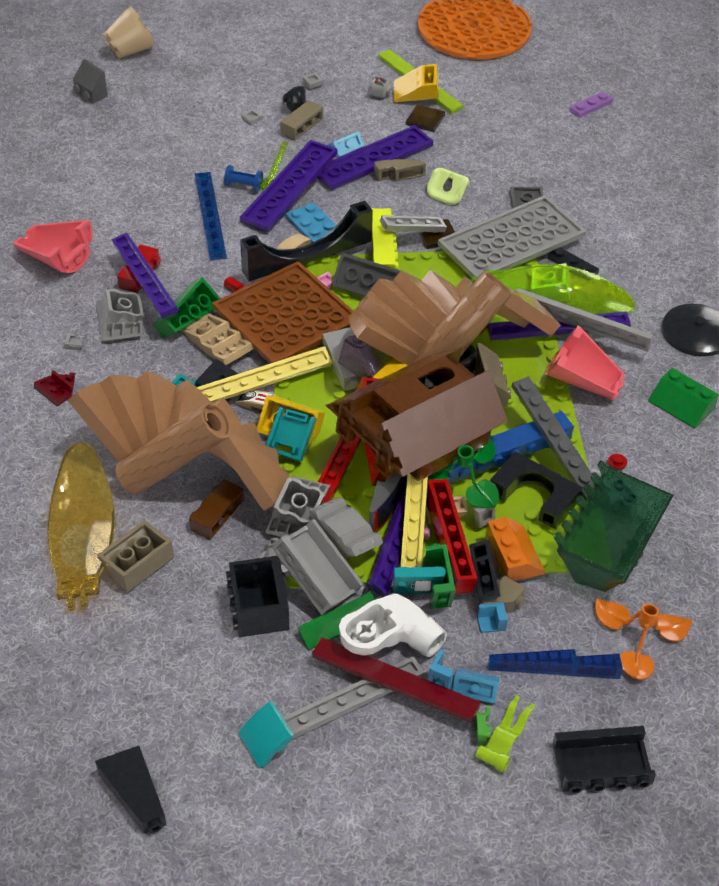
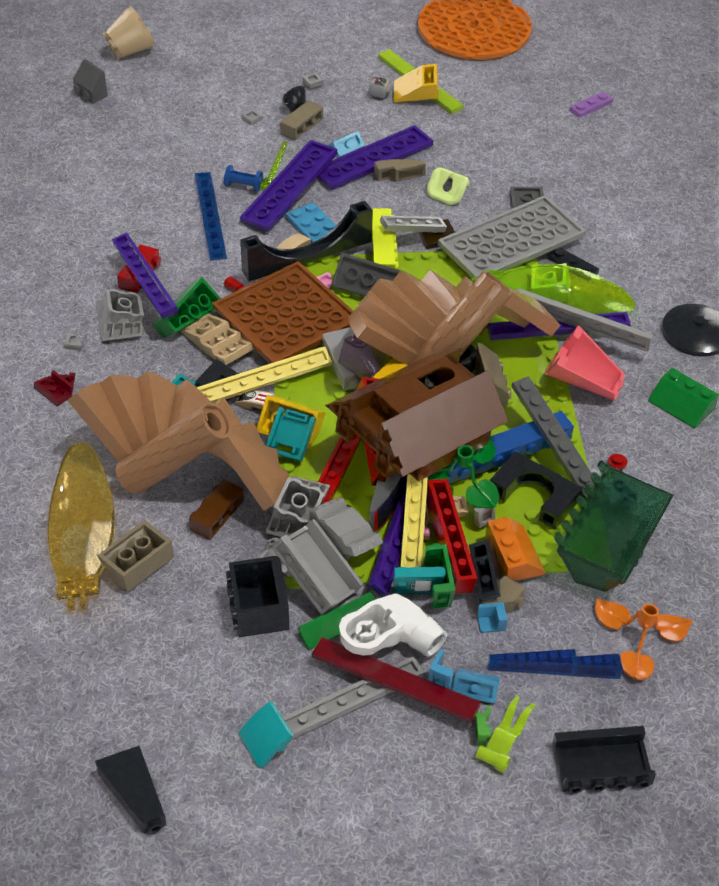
coral cone [13,220,93,273] -> none
dark brown tile [406,104,445,132] -> none

